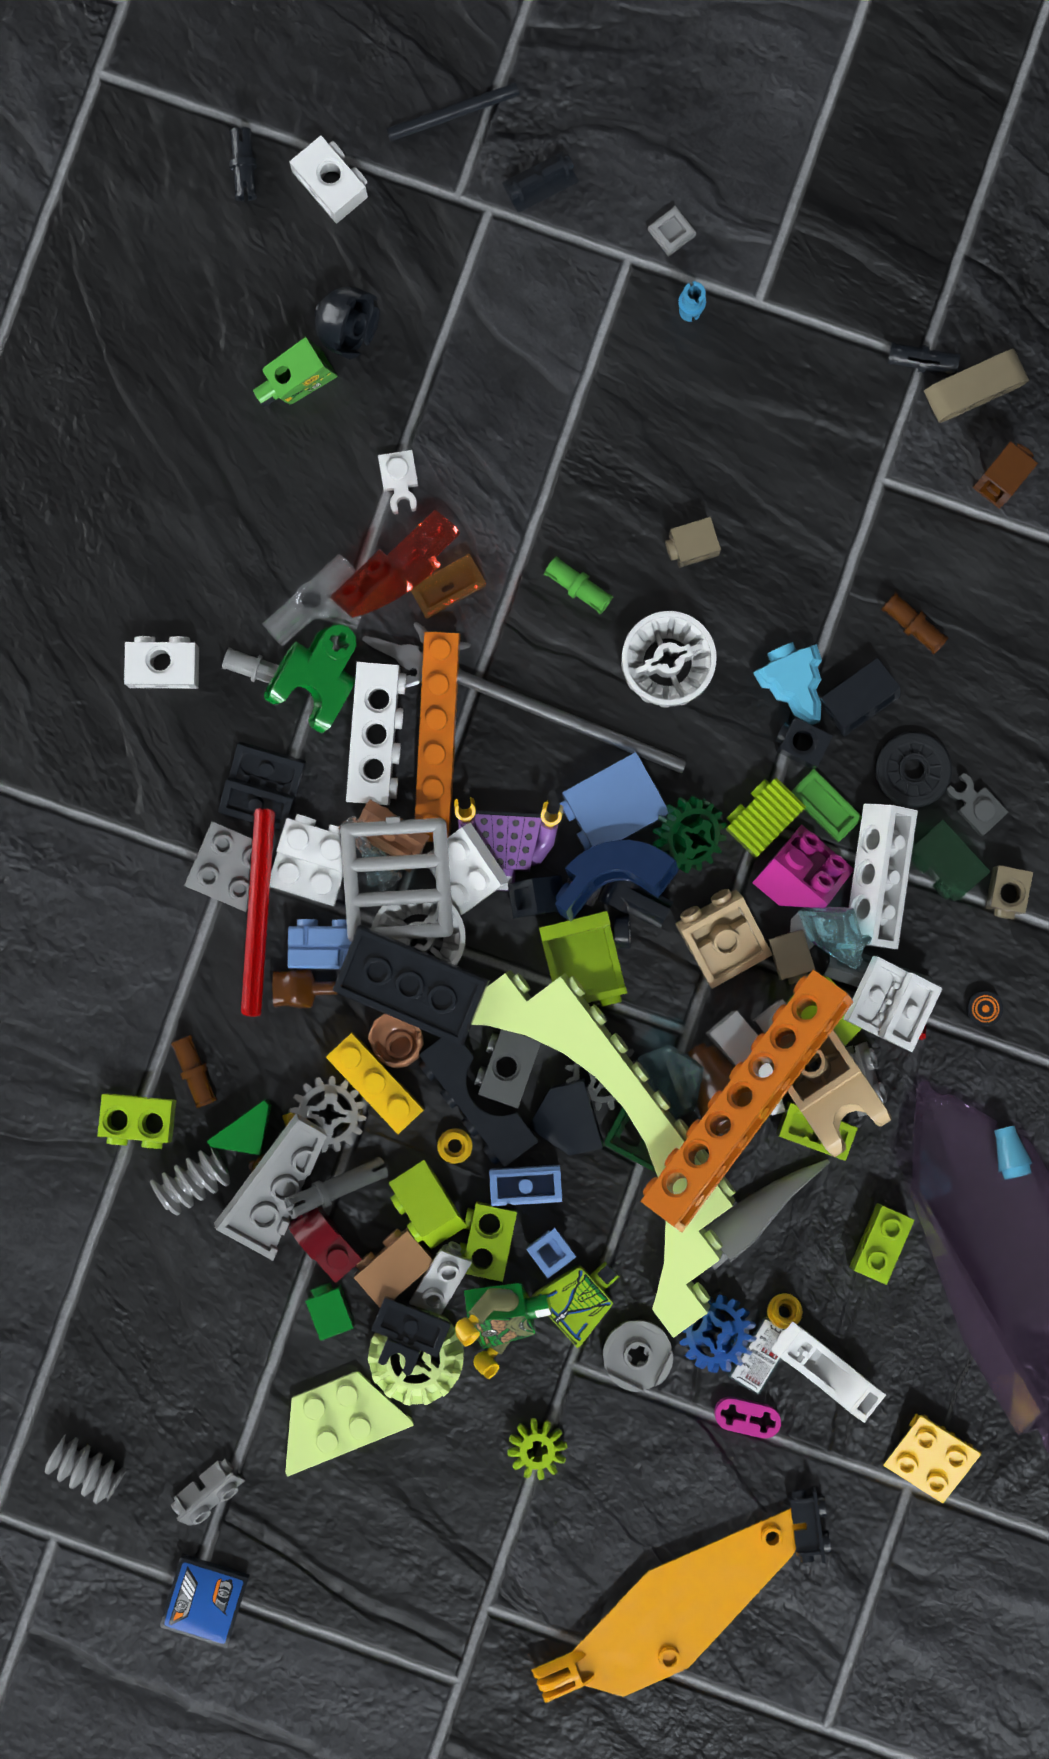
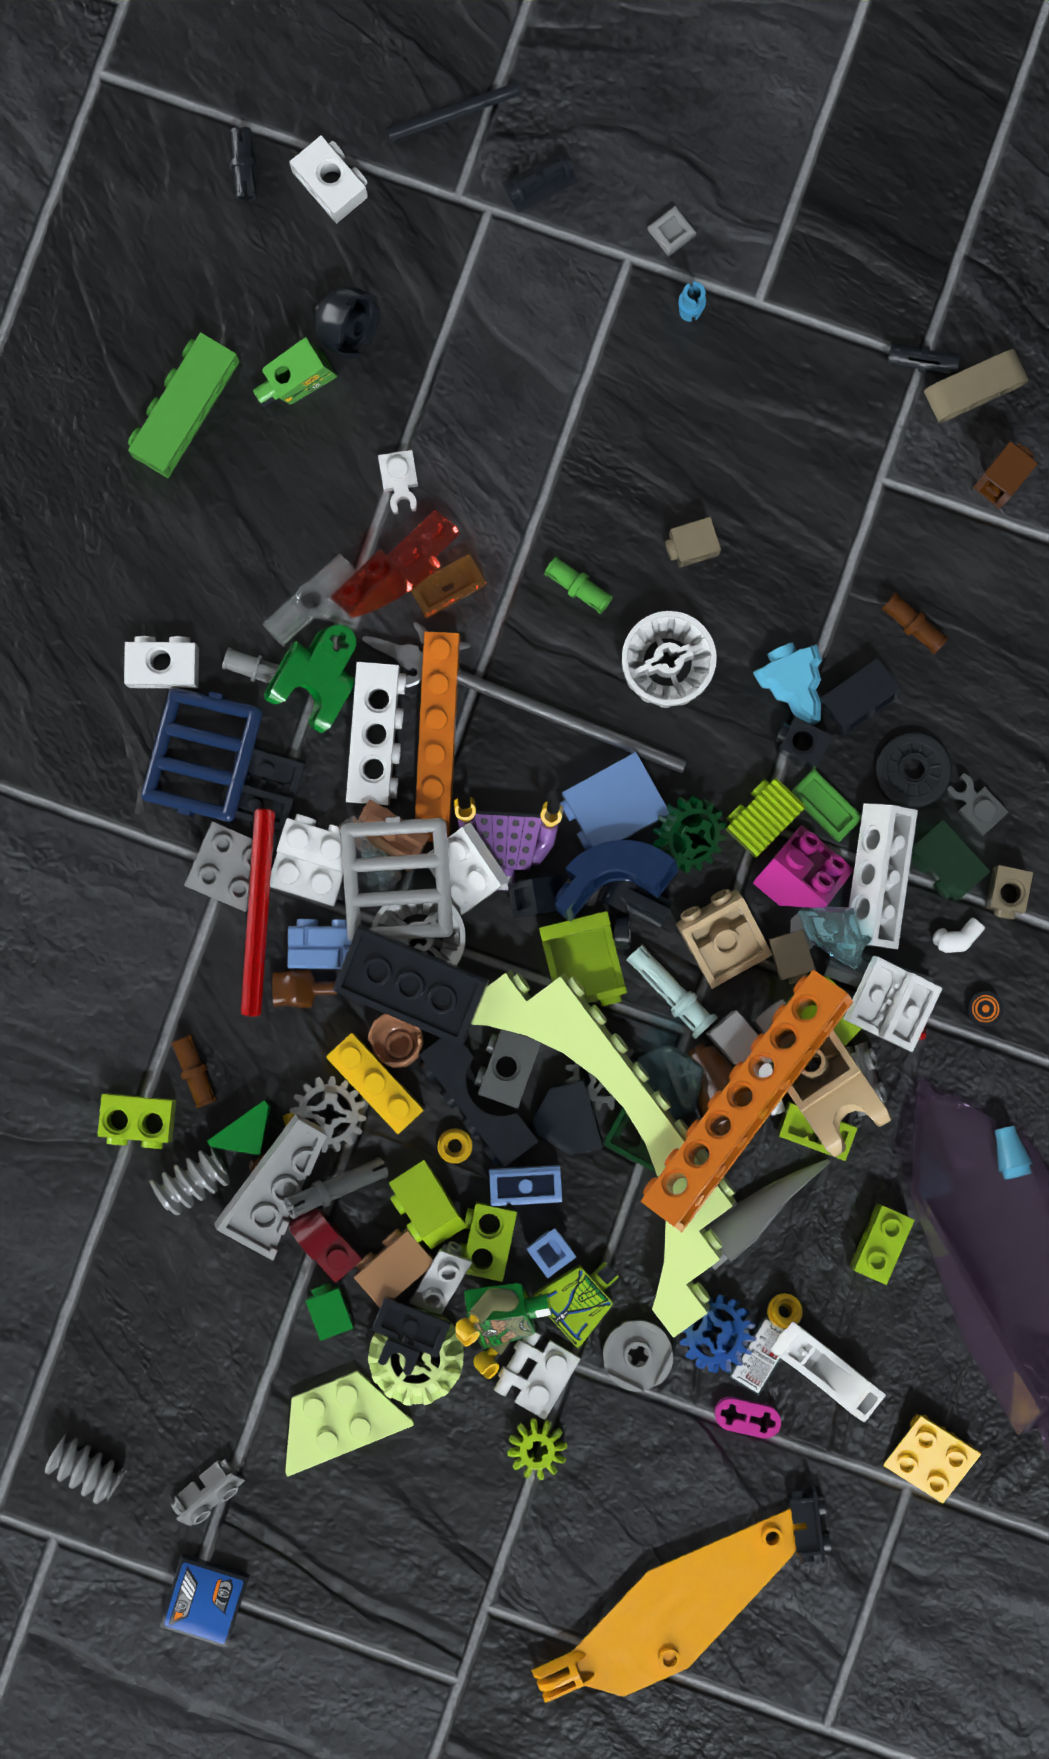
none -> bright green brick [128,332,240,478]
none -> dark blue bar [141,688,263,822]
none -> white plate [494,1332,581,1420]
none -> light aqua pin [627,945,718,1039]
none -> white arm [932,917,985,953]

